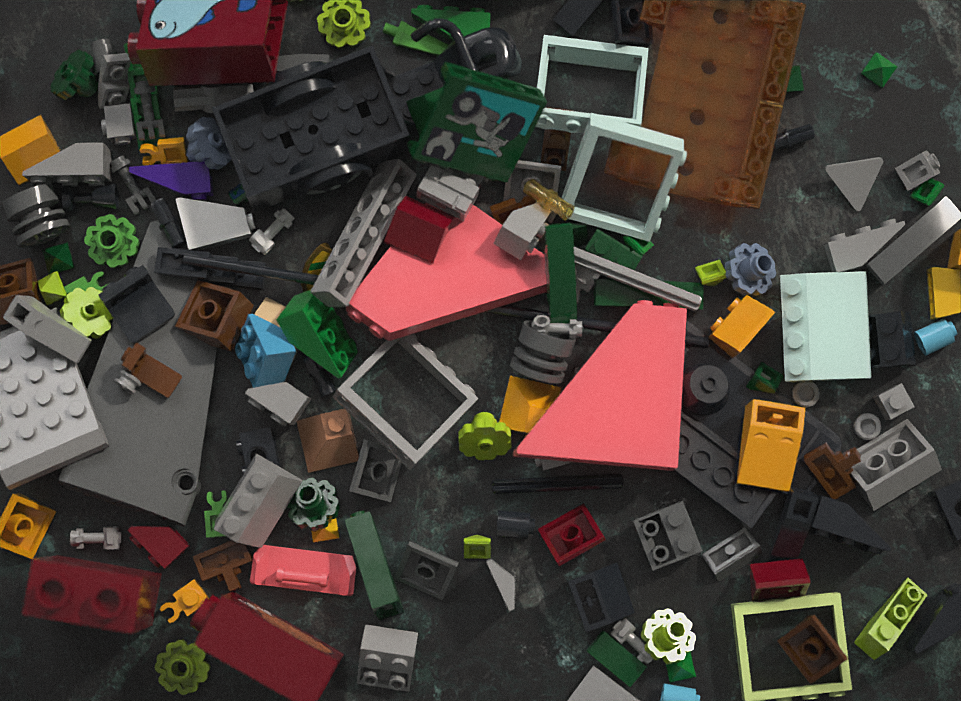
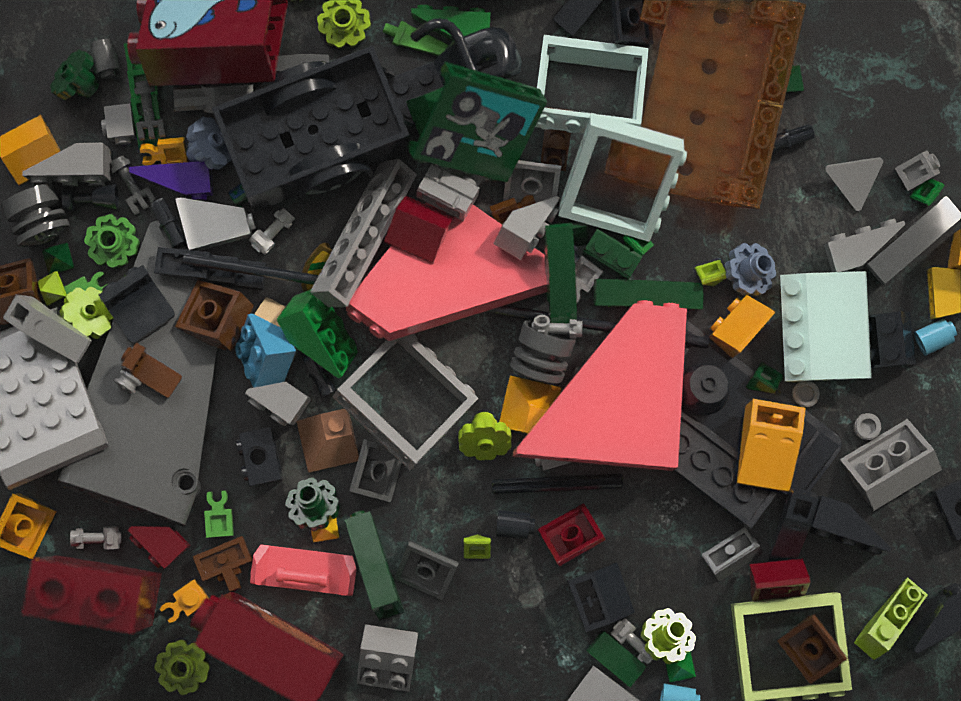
light grey slope [98,53,131,109] -> none
light grey slope [214,454,302,548] -> none
light grey slope [486,558,515,611] -> none
clear yellow pin [523,179,575,220] -> none
light grey axle [574,247,702,311] -> none
dark grey slope [633,501,702,571] -> none
reddish brown hinge [804,443,861,500] -> none
green slope [861,52,897,88] -> none
light grey brick [873,383,914,420] -> none

